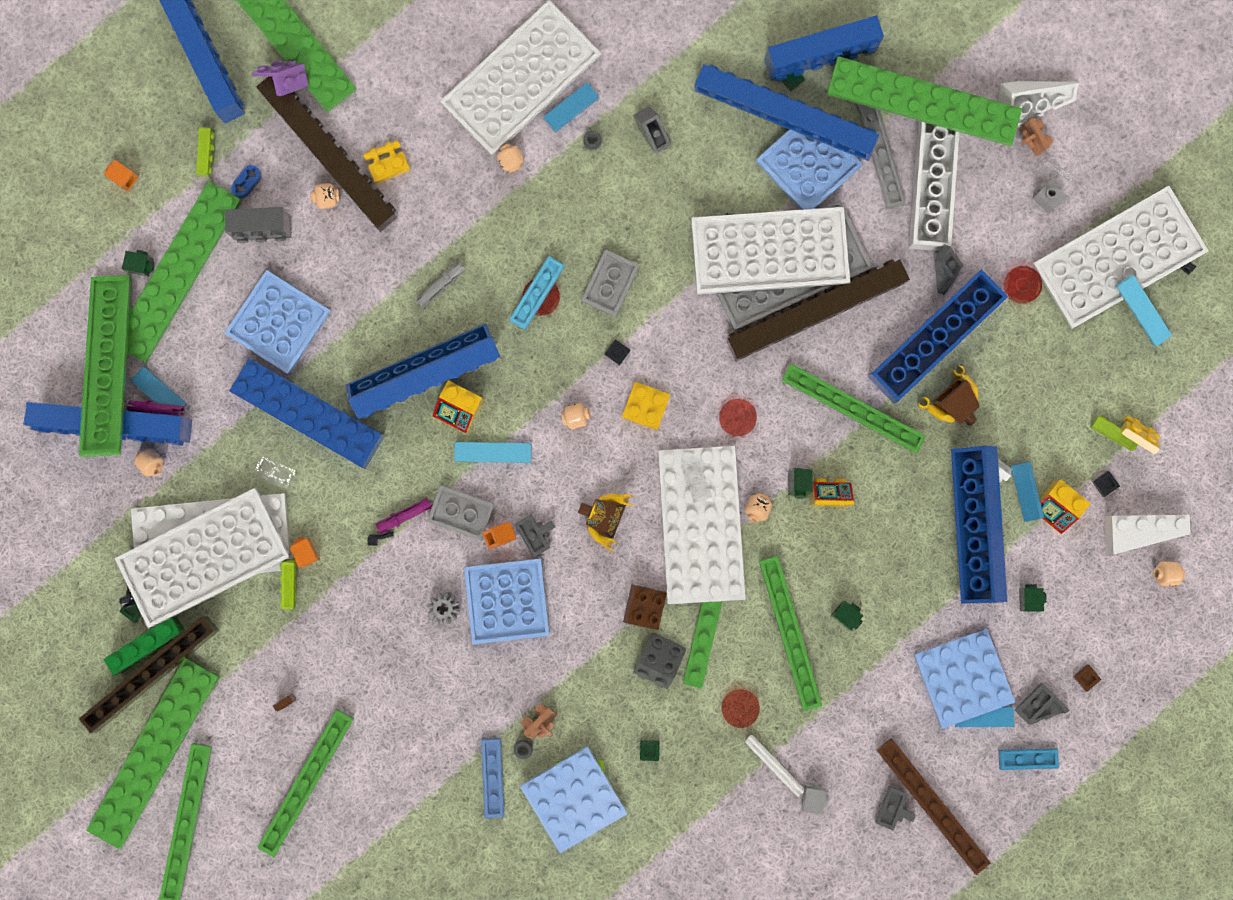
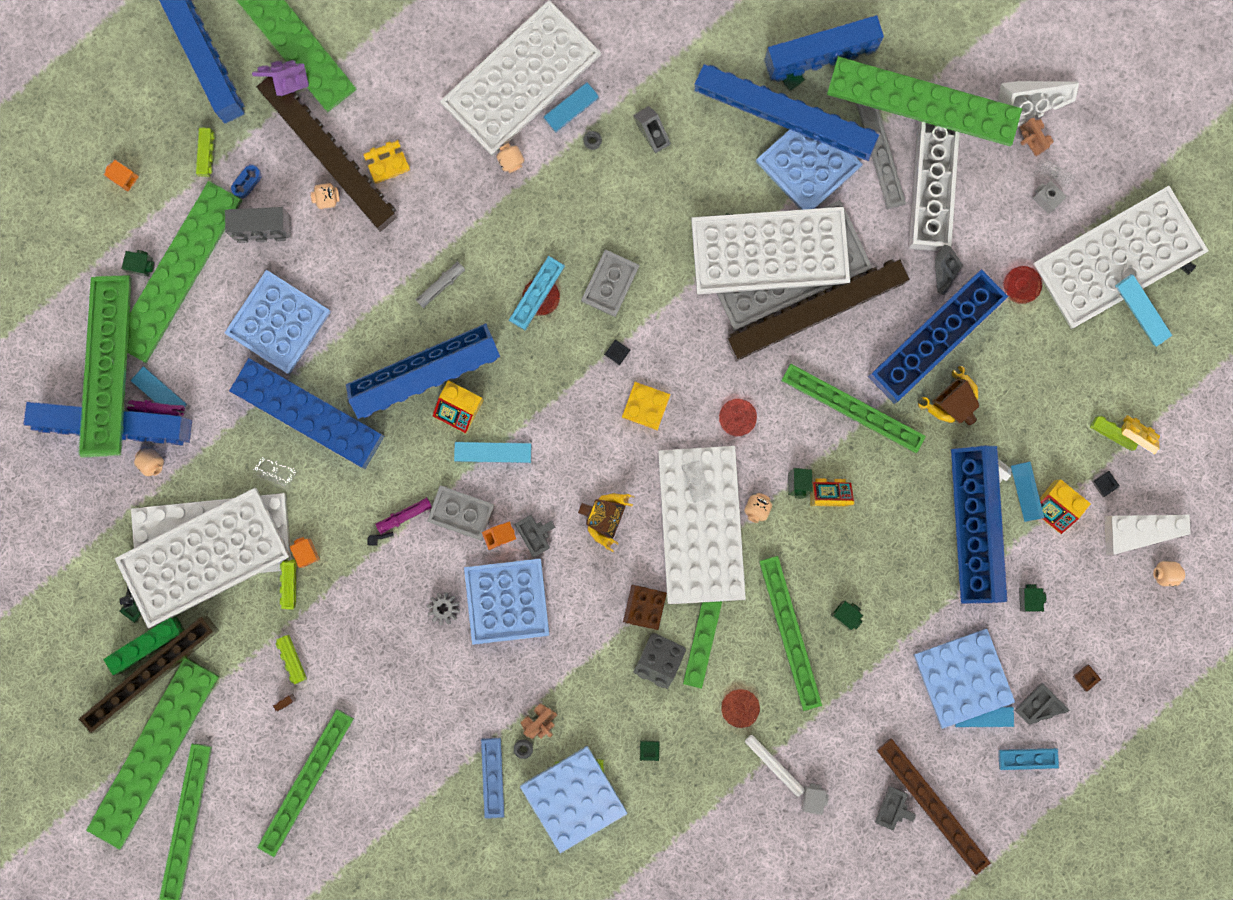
light nougat head [561,402,591,429] -> none
none -> lime piece [275,635,307,685]

